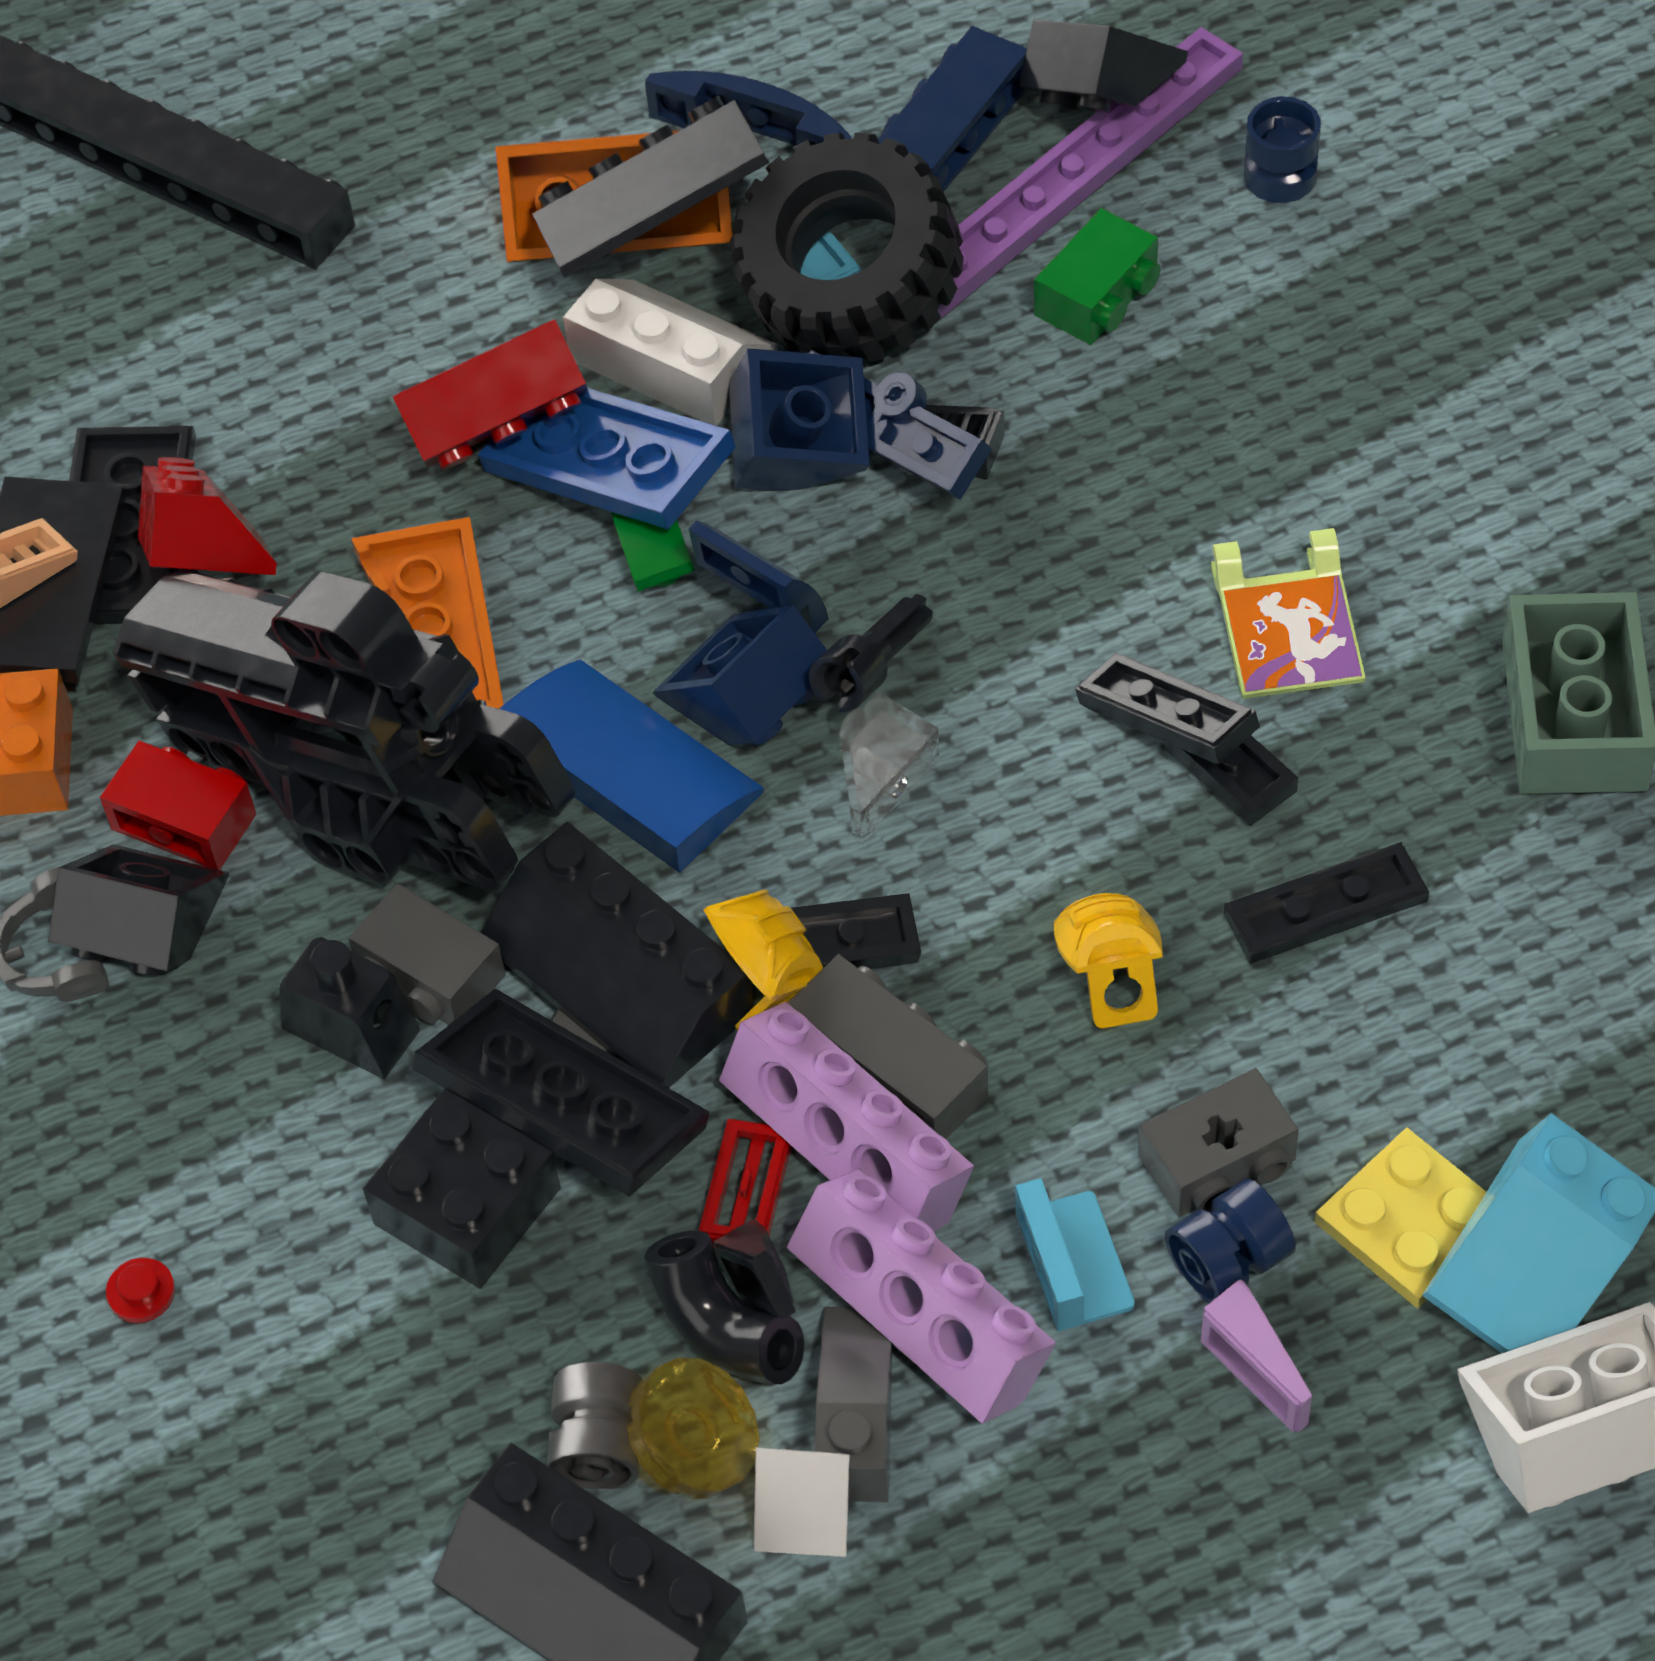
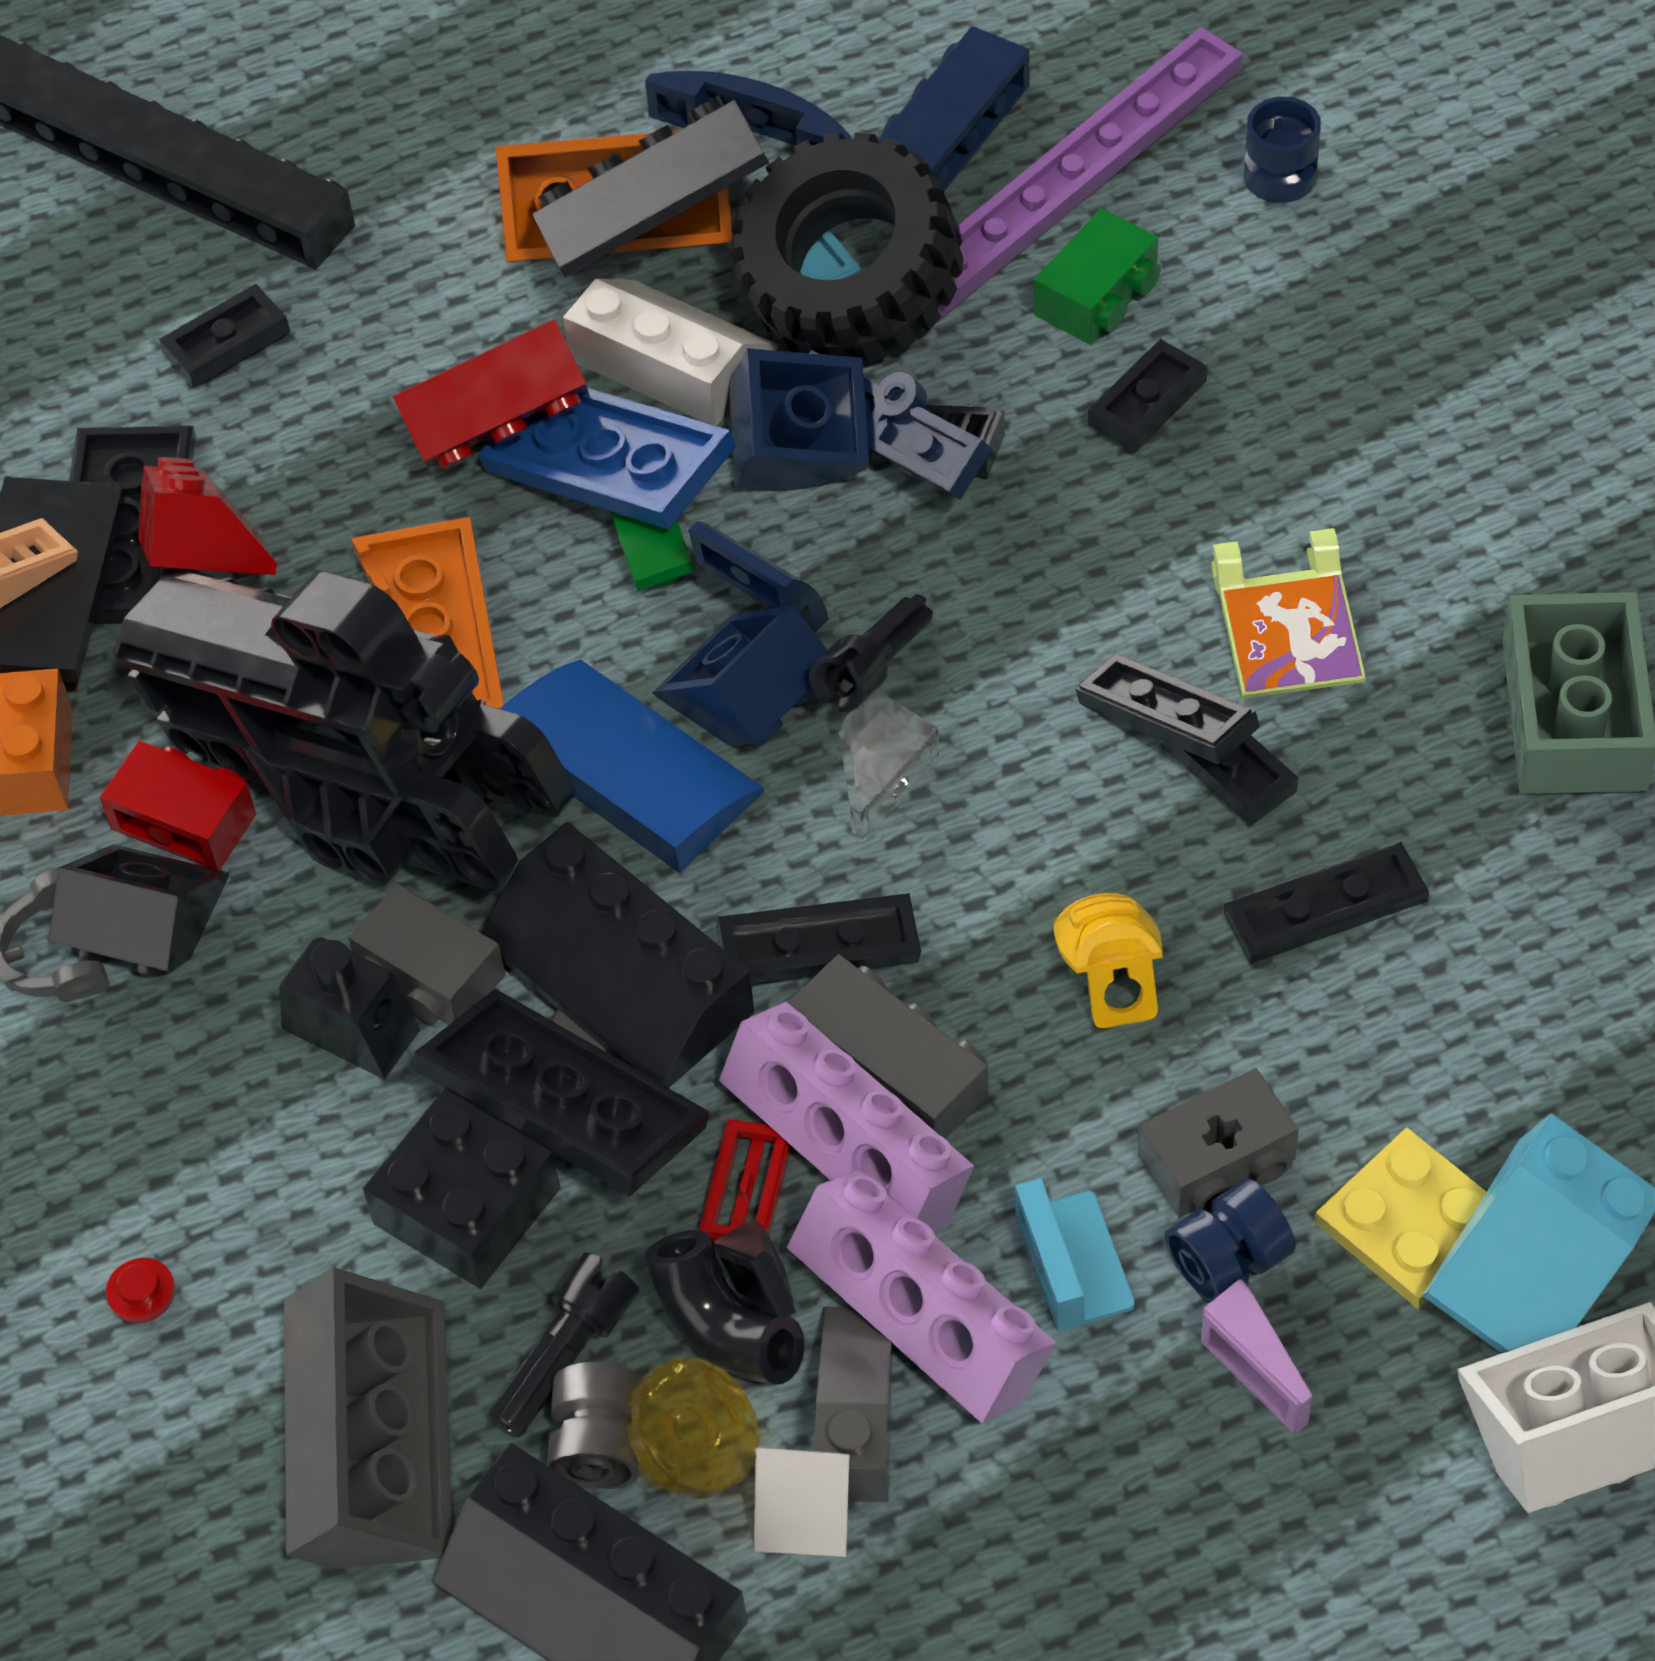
yellow piece [703,889,823,1031] -> none
black slope [1019,20,1189,113] -> none
none -> black plate [159,283,290,388]
none -> dark grey slope [284,1267,452,1569]
none -> black piece [489,1252,639,1437]
none -> black plate [1088,338,1208,453]

